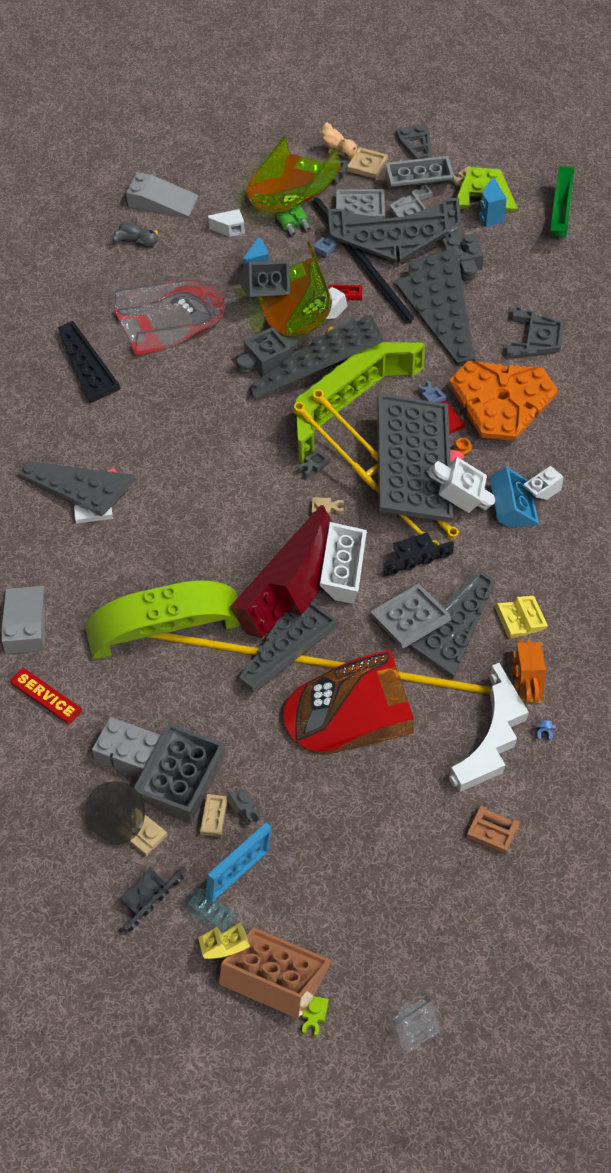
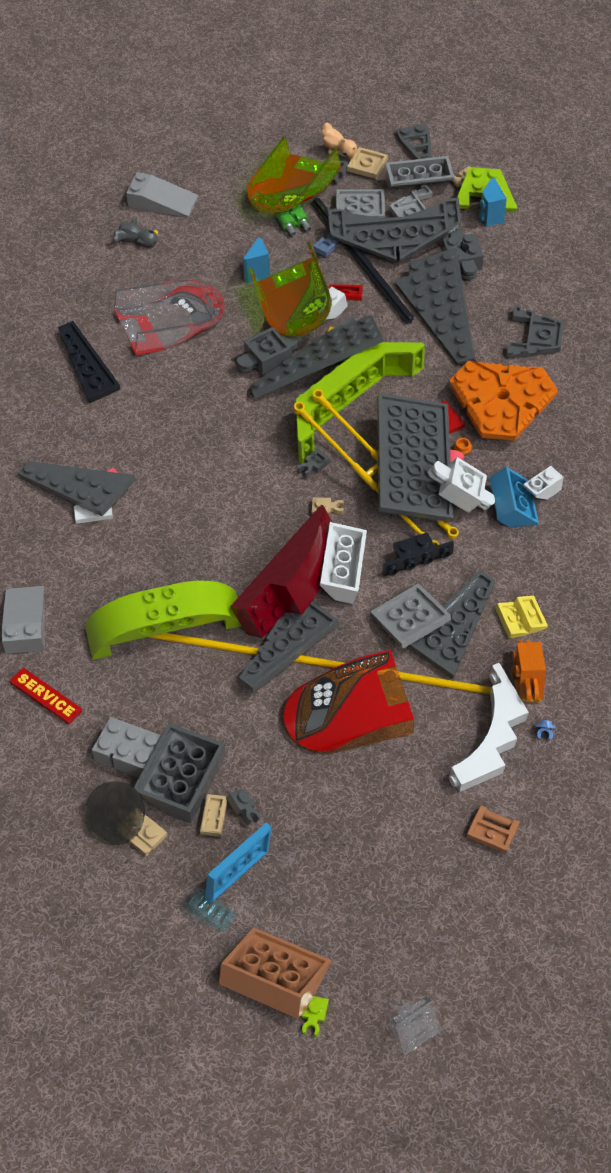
black bracket [119,867,186,933] -> none
light yellow slope [198,922,250,959] -> none
white slope [208,209,245,237] -> none
dark grey slope [237,260,290,297] -> none
sand blue plate [418,380,447,403] -> none
green arch [550,166,575,237] -> none

